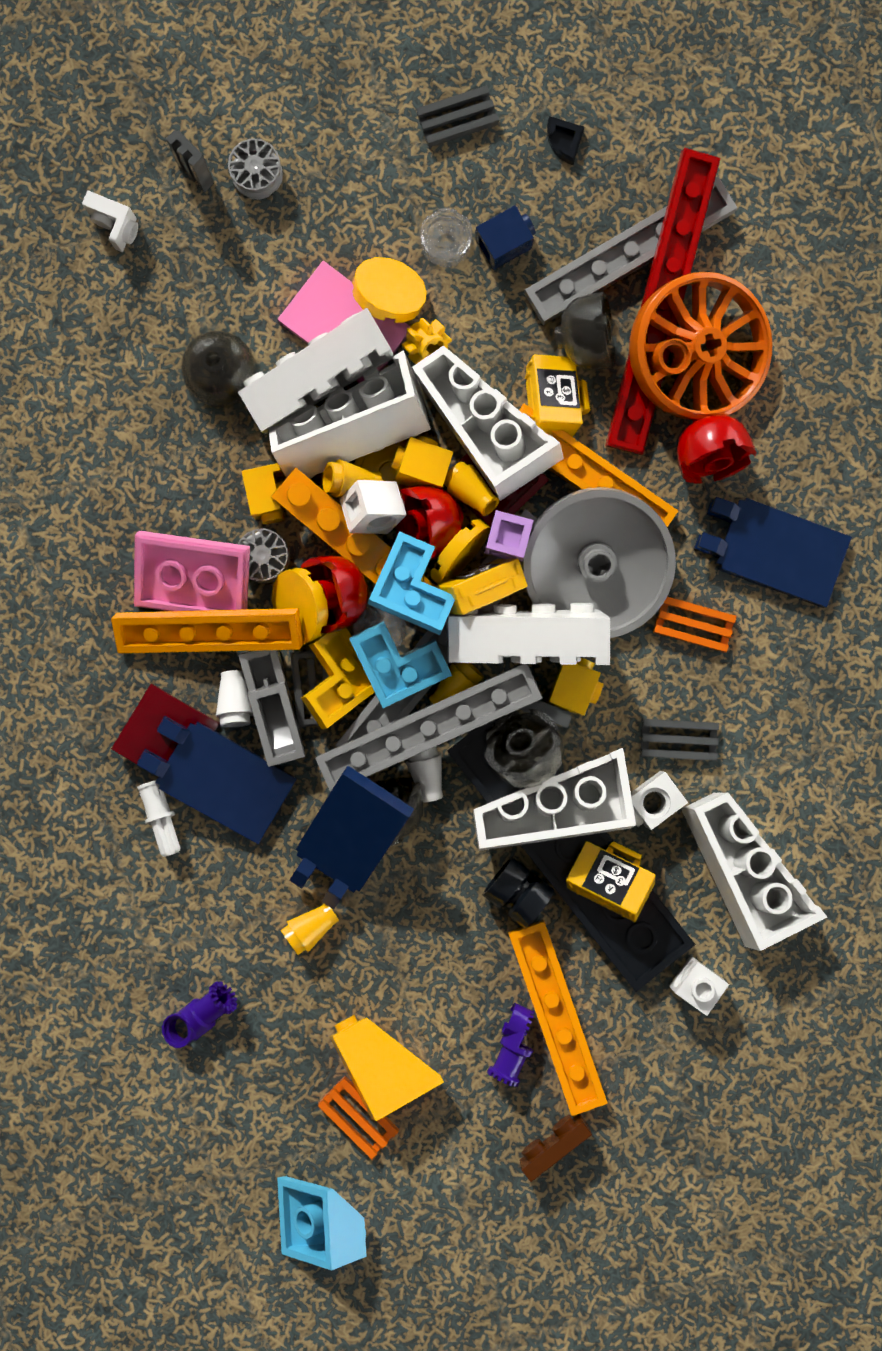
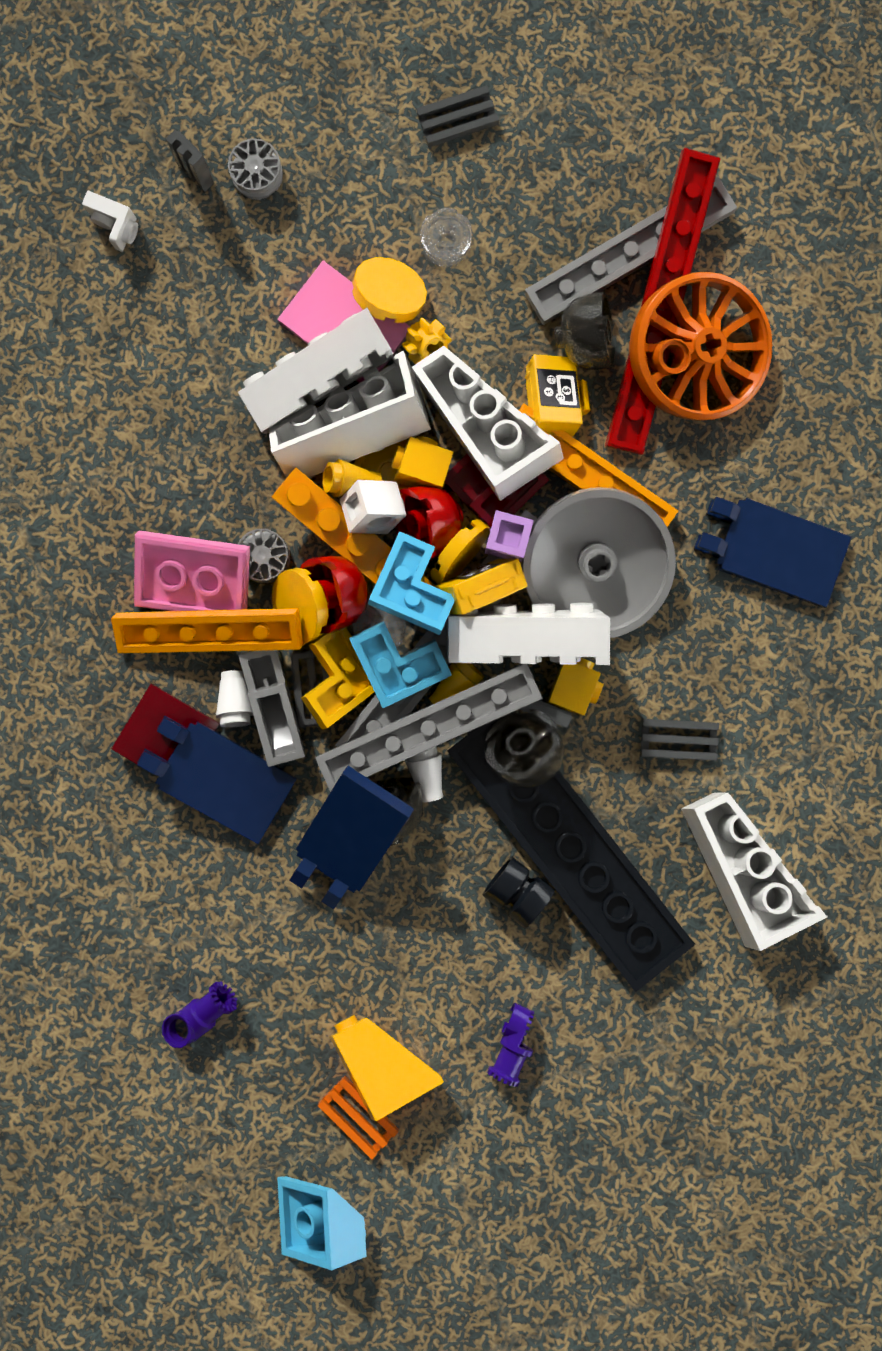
white axle [137,780,180,857] -> none
clear smoke cylinder [181,331,257,408] -> none
yellow brick [241,463,284,524] -> none
yellow cone [280,904,339,955] -> none
yellow cone [444,462,499,516] -> none
white wedge [473,748,636,851] -> none
dark blue brick [475,205,536,270] -> none
light orange plate [508,920,608,1116] -> none
reddish brown plate [520,1114,592,1182] -> none
black tile [547,116,585,165] -> none
yellow piece [566,841,656,922] -> none
white brick [631,771,688,830] -> none
orange tile [653,596,737,653] -> none
white brick [669,955,729,1016] -> none
red cylinder [676,415,757,484] -> none

